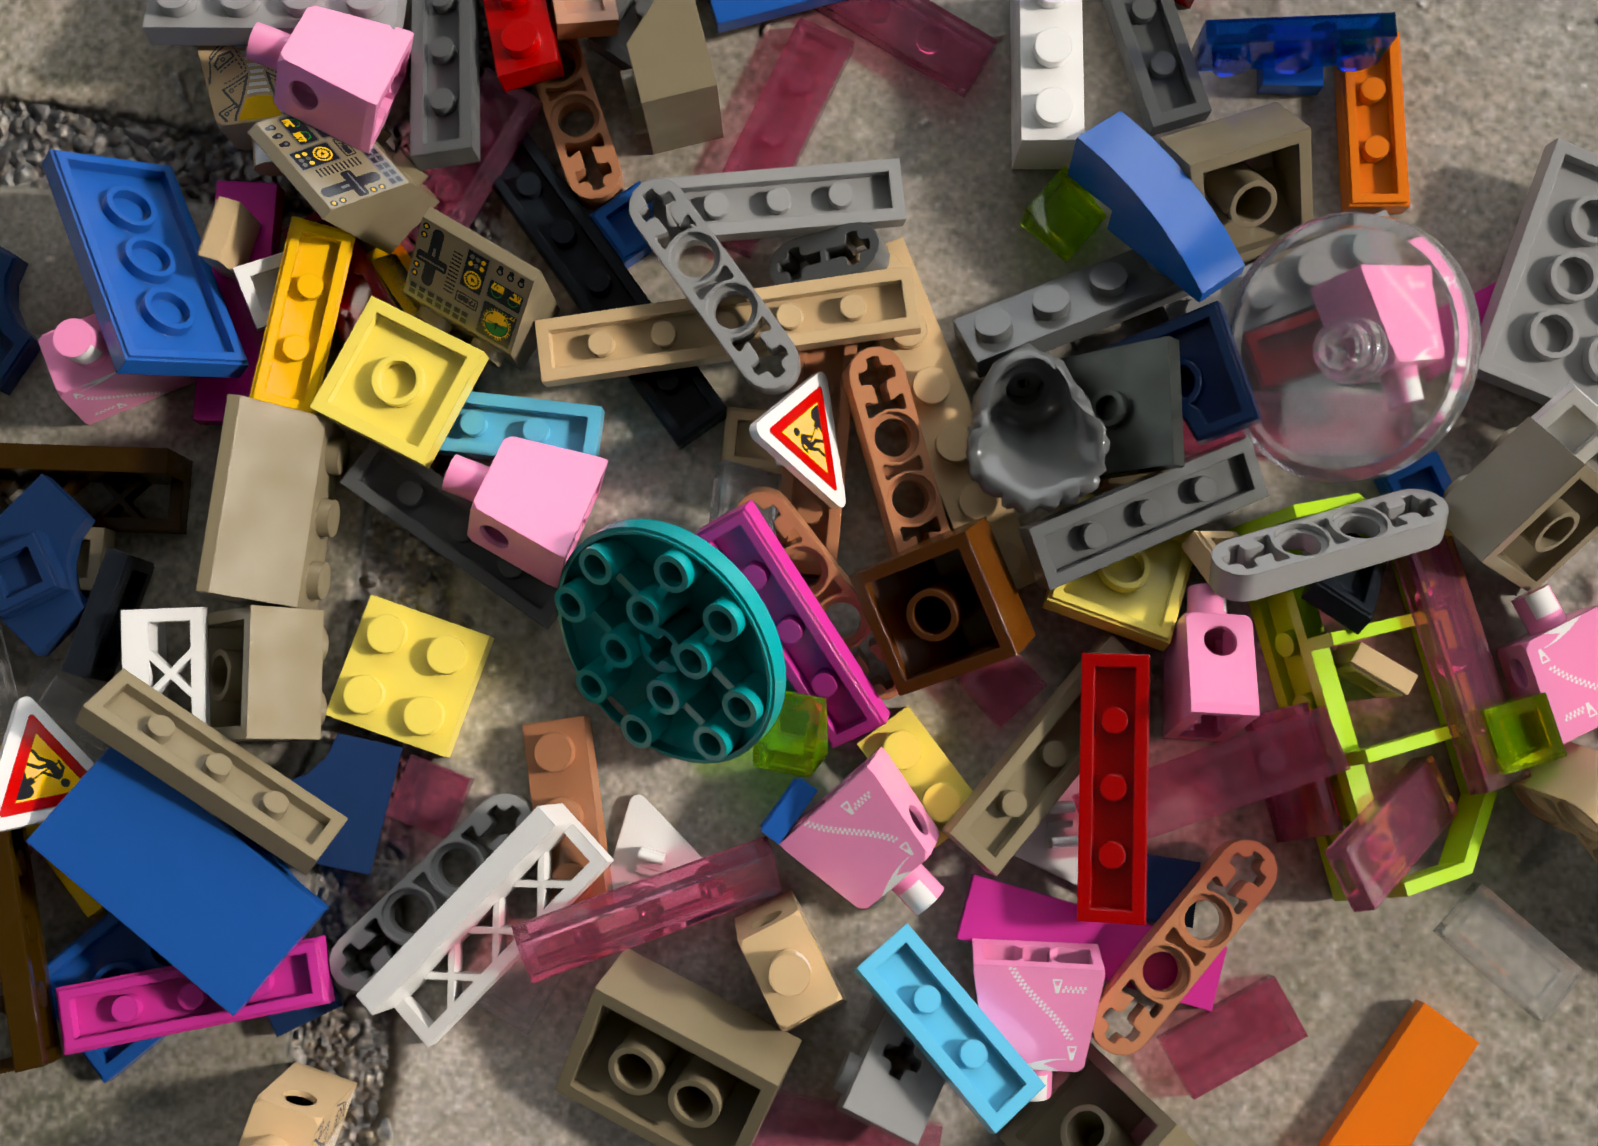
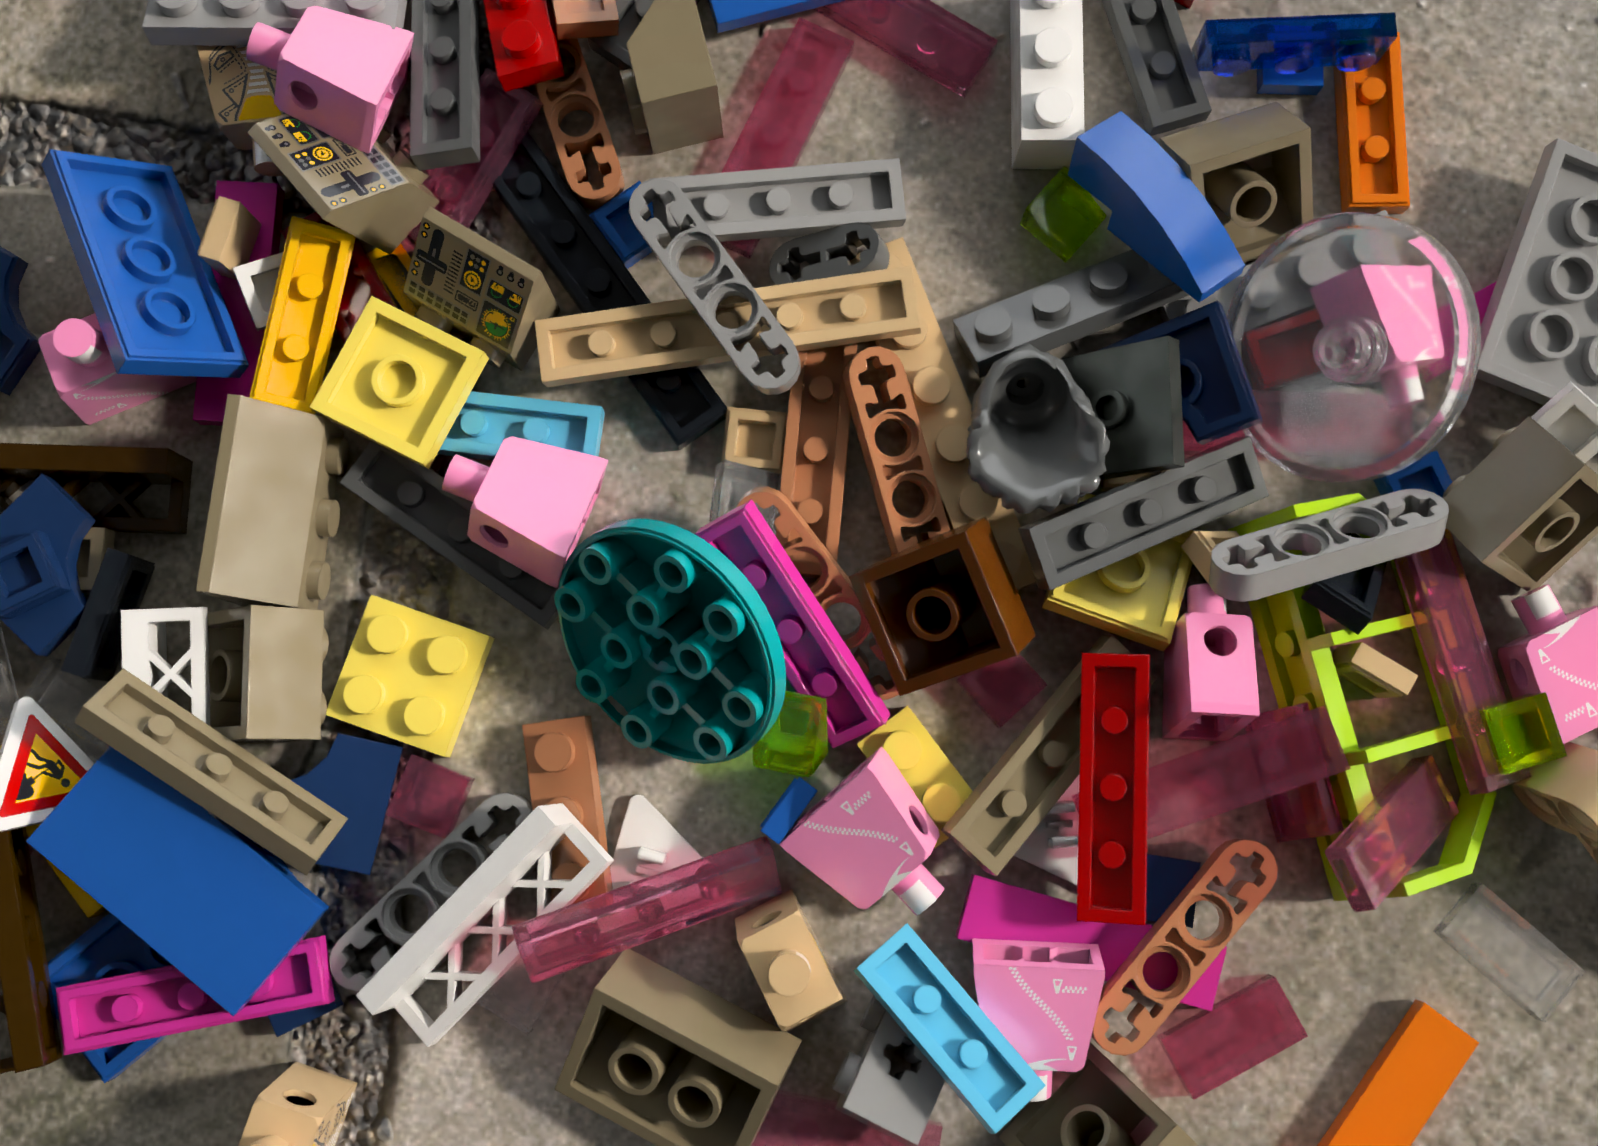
piece [749,372,846,510] -> none

